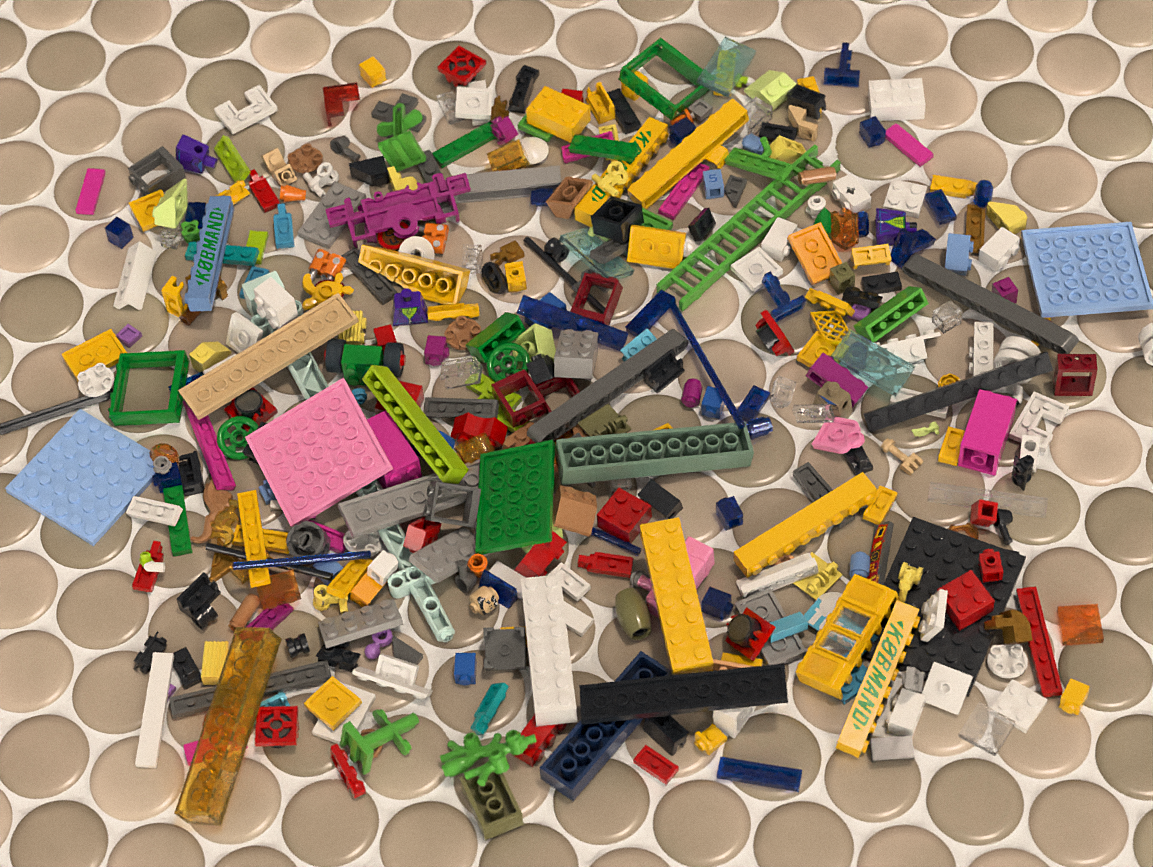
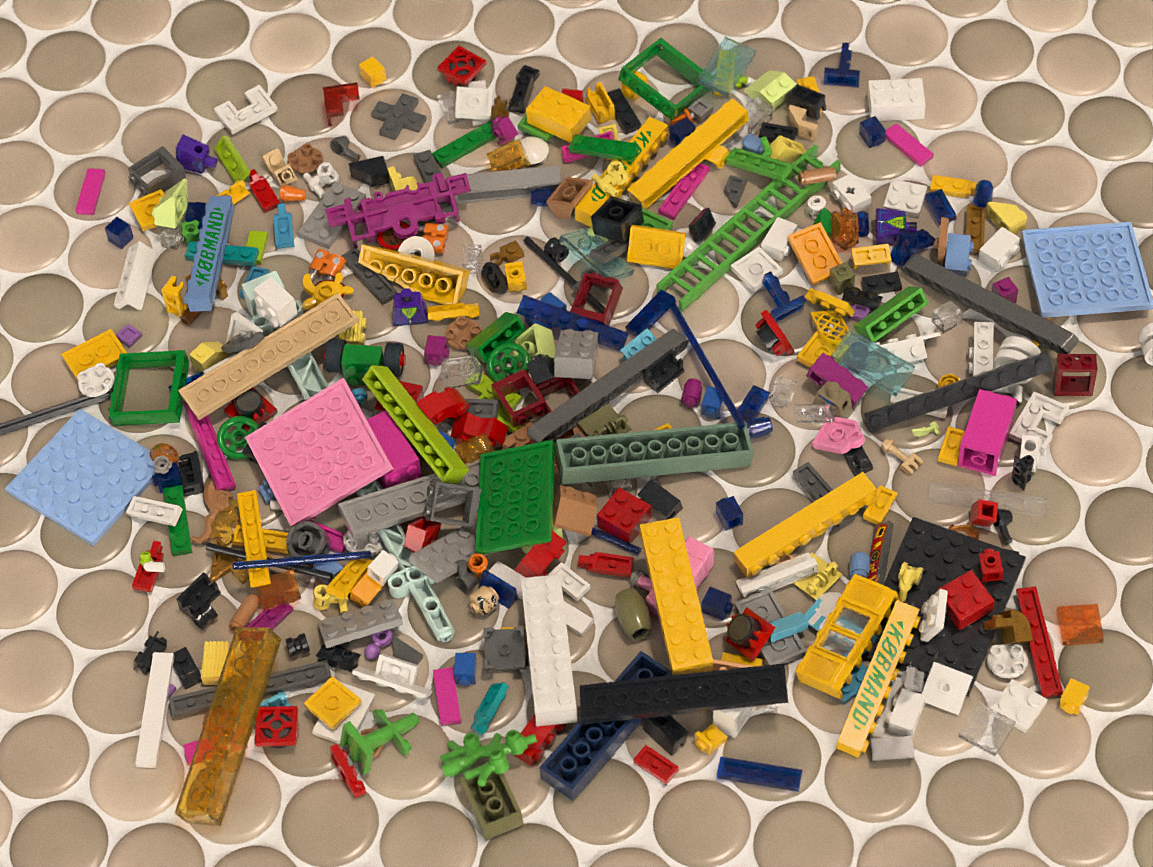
red brick [373,324,397,355] -> none
bright green piece [376,103,426,172] -> none
medium blue brick [703,169,724,199] -> none
none -> dark grey hinge [221,331,264,353]
none -> red brick [416,387,470,425]
none -> dark pink tile [433,667,461,726]
none -> medium nougat plate [935,217,949,267]

